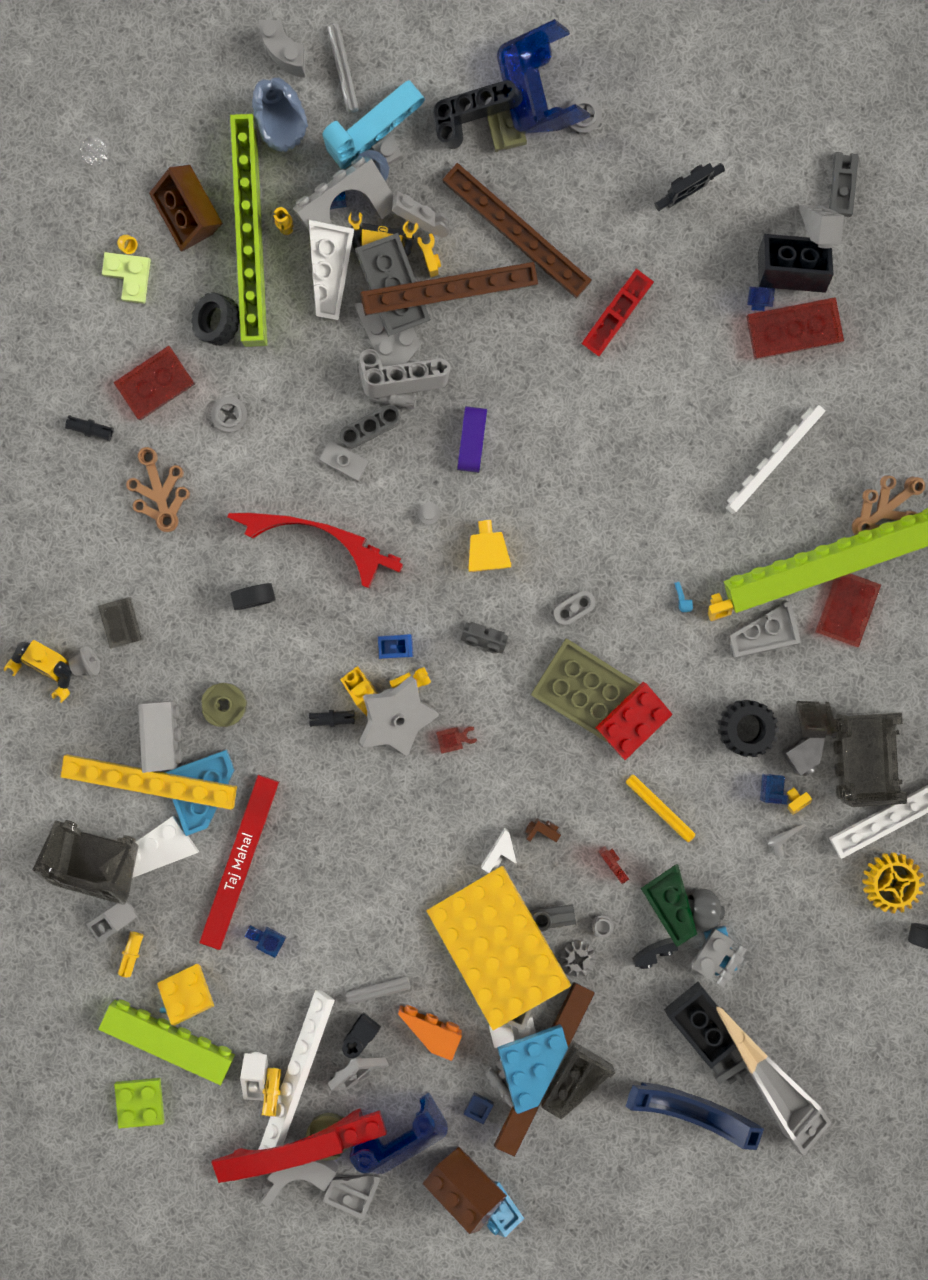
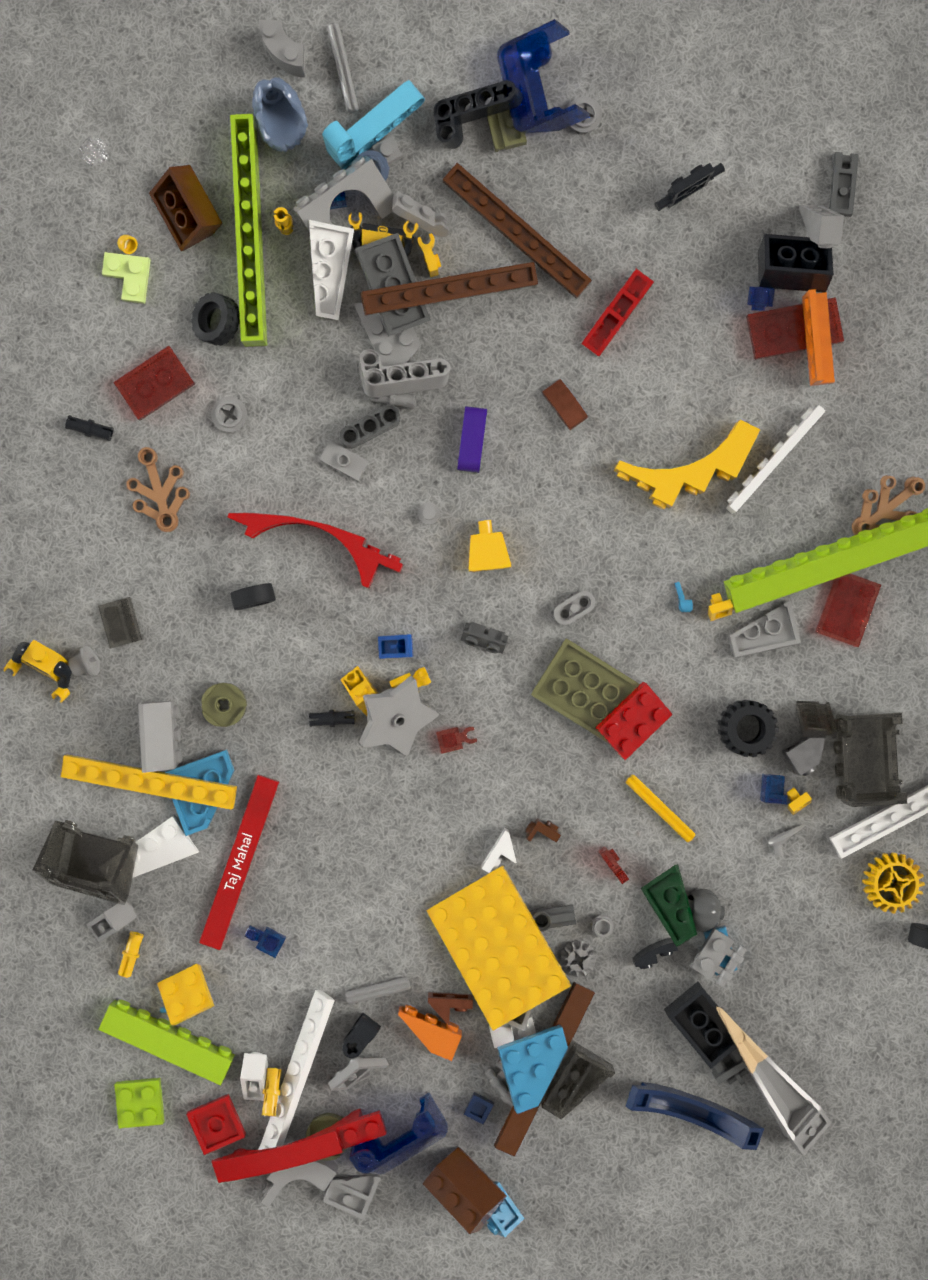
none -> red plate [186,1094,246,1155]
none -> copper slope [428,992,473,1025]
none -> copper slope [542,379,588,430]
none -> yellow arch [614,420,760,509]
none -> orange fence [802,289,835,386]

